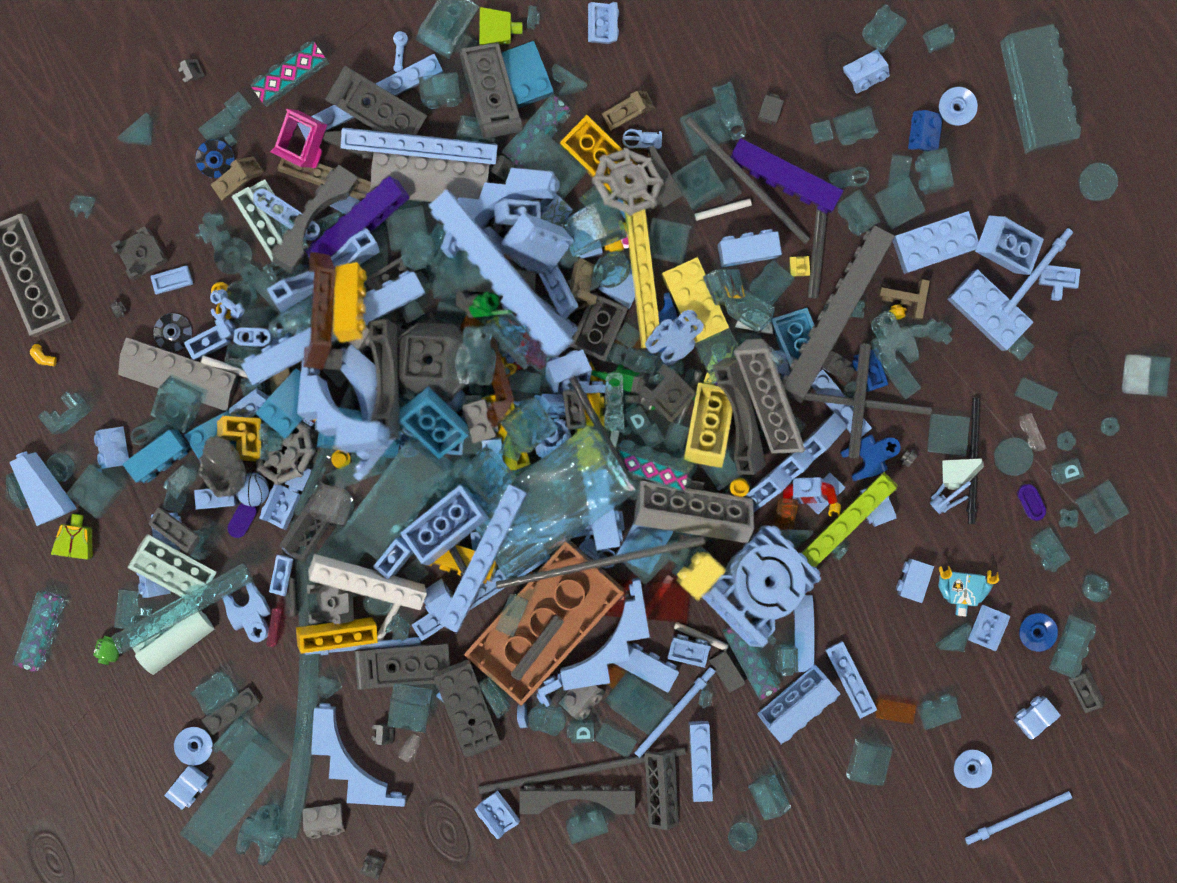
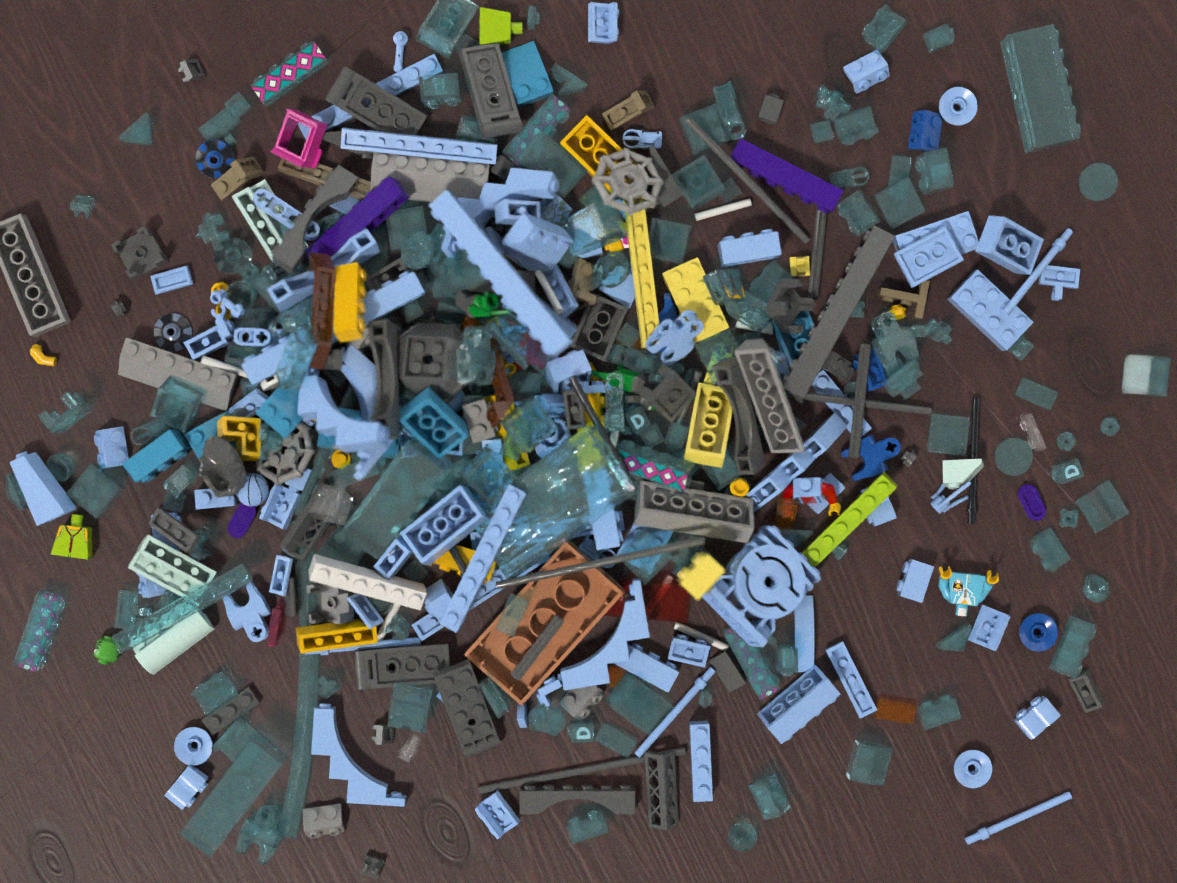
none -> clear light blue tile [157,589,181,611]
none -> white tile [261,372,286,391]
none -> clear light blue brick [275,327,317,390]
none -> light blue slope [347,593,384,629]
none -> white bar [535,270,564,315]
none -> dark grey panel [764,278,816,334]
none -> clear light blue plate [815,85,851,121]
none -> clear light blue bracket [881,358,923,397]
none -> light blue tile [894,226,964,288]

